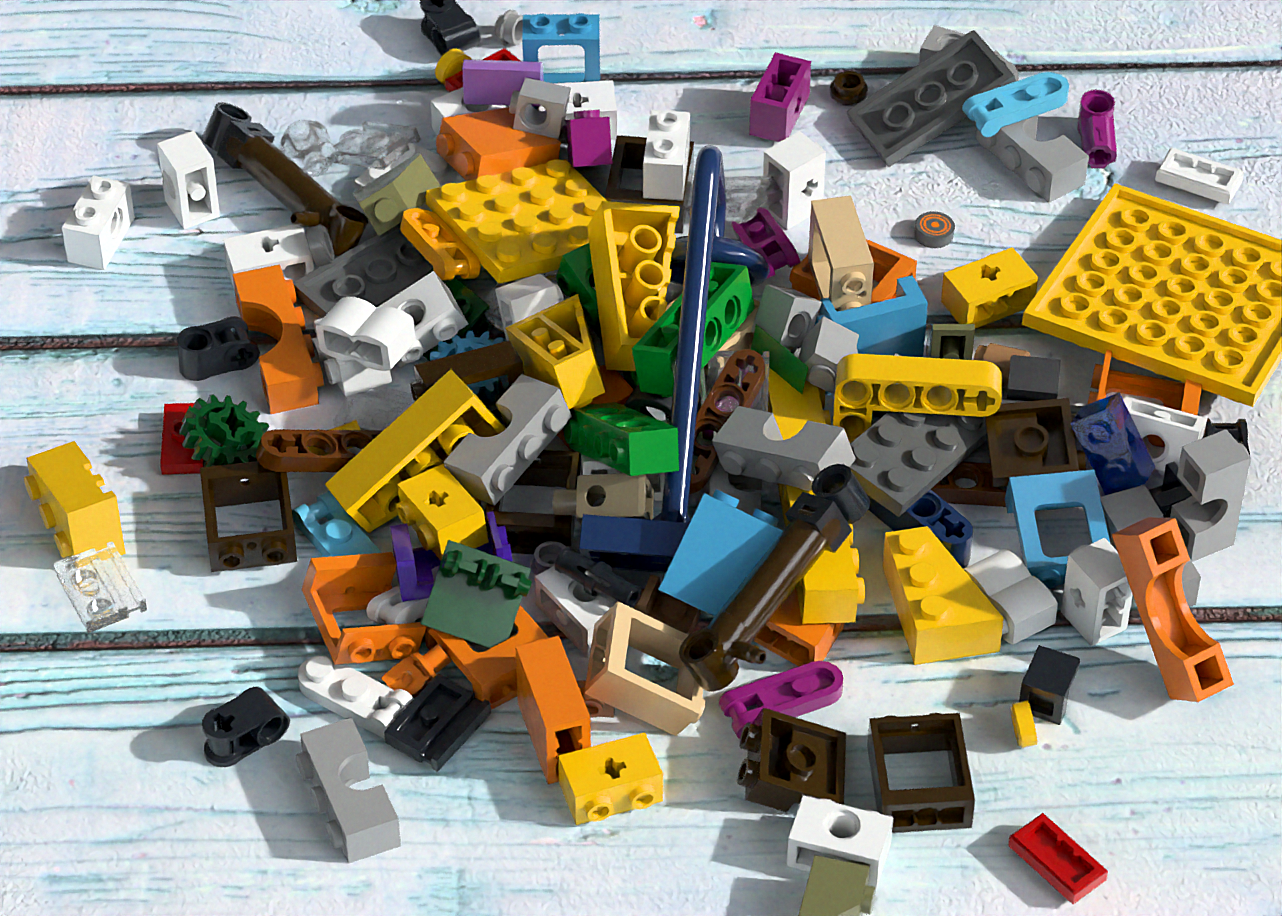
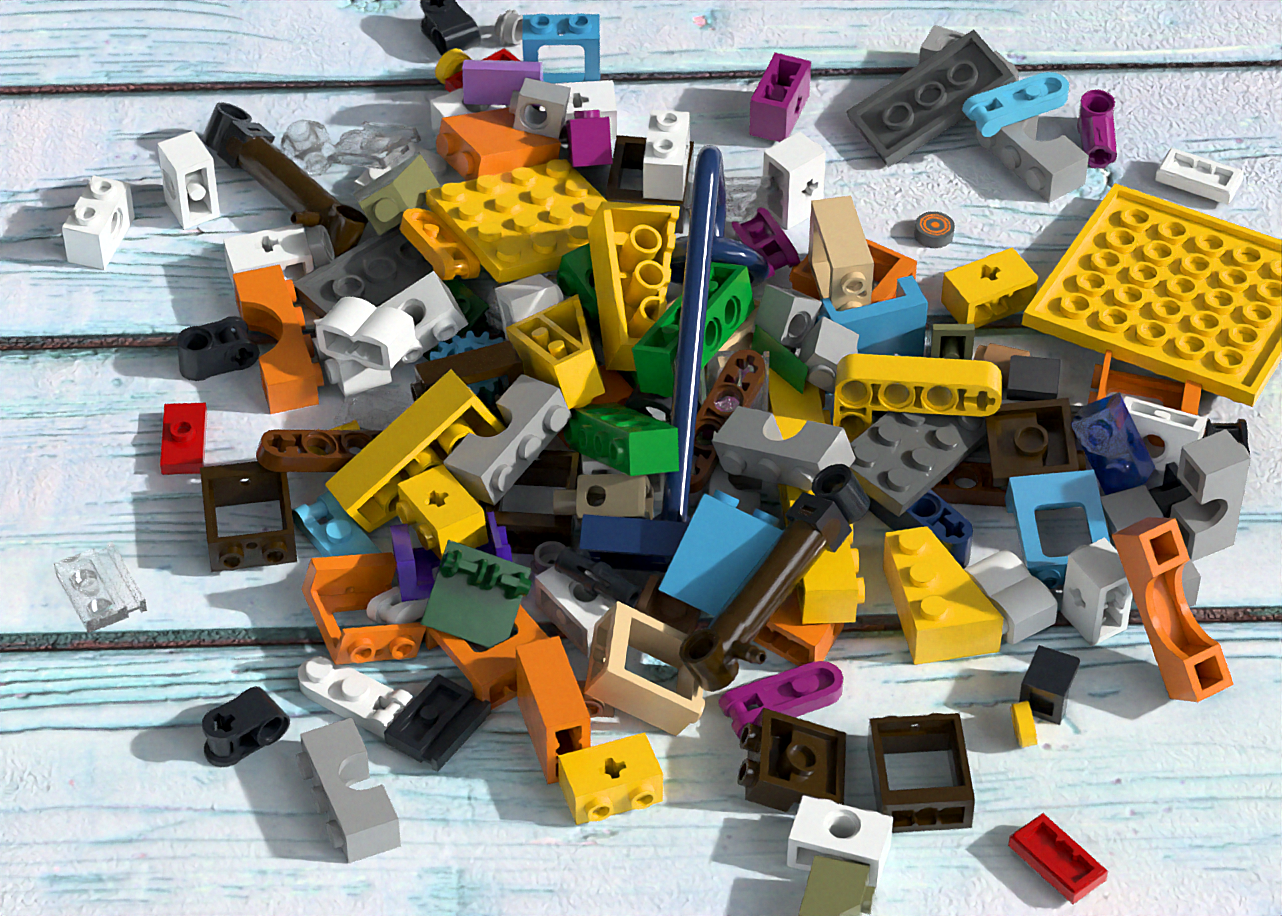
yellow wedge [24,441,126,571] -> none
dark green gear [179,394,270,467] -> none
orange piece [381,644,452,698] -> none
dark brown plate [830,71,868,106] -> none

